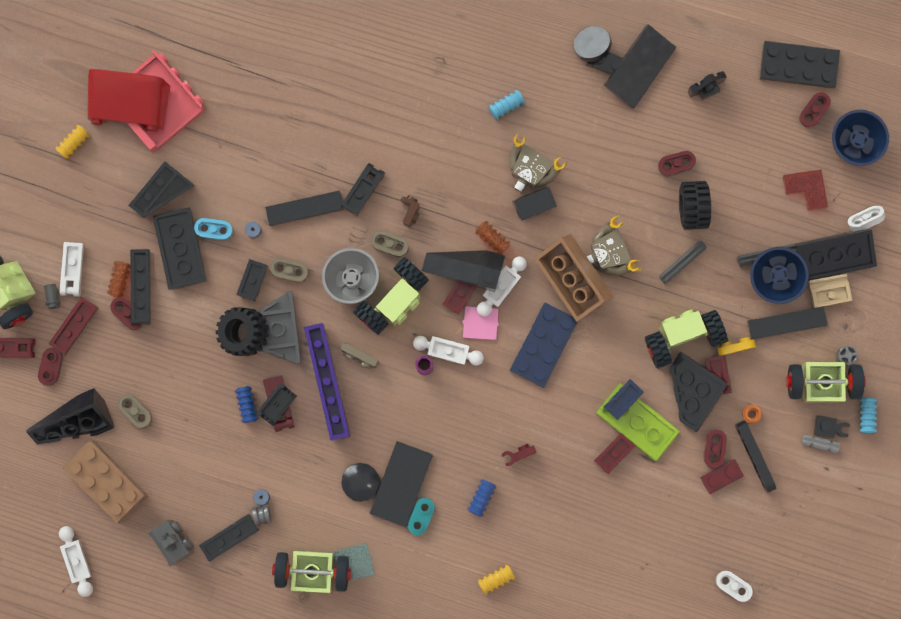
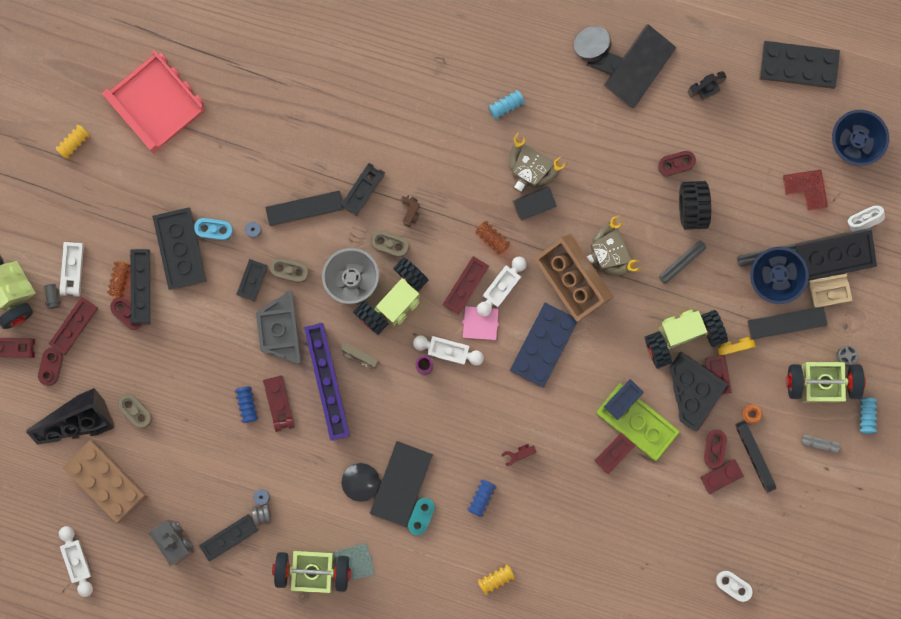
red windscreen [88,69,170,132] -> none
black wedge [128,161,195,218] -> none
black tyre [216,307,269,356] -> none
black hinge [256,383,297,426] -> none
black wedge [421,250,506,292] -> none
dark red plate [799,92,831,127] -> none
black plate [814,415,850,438] -> none

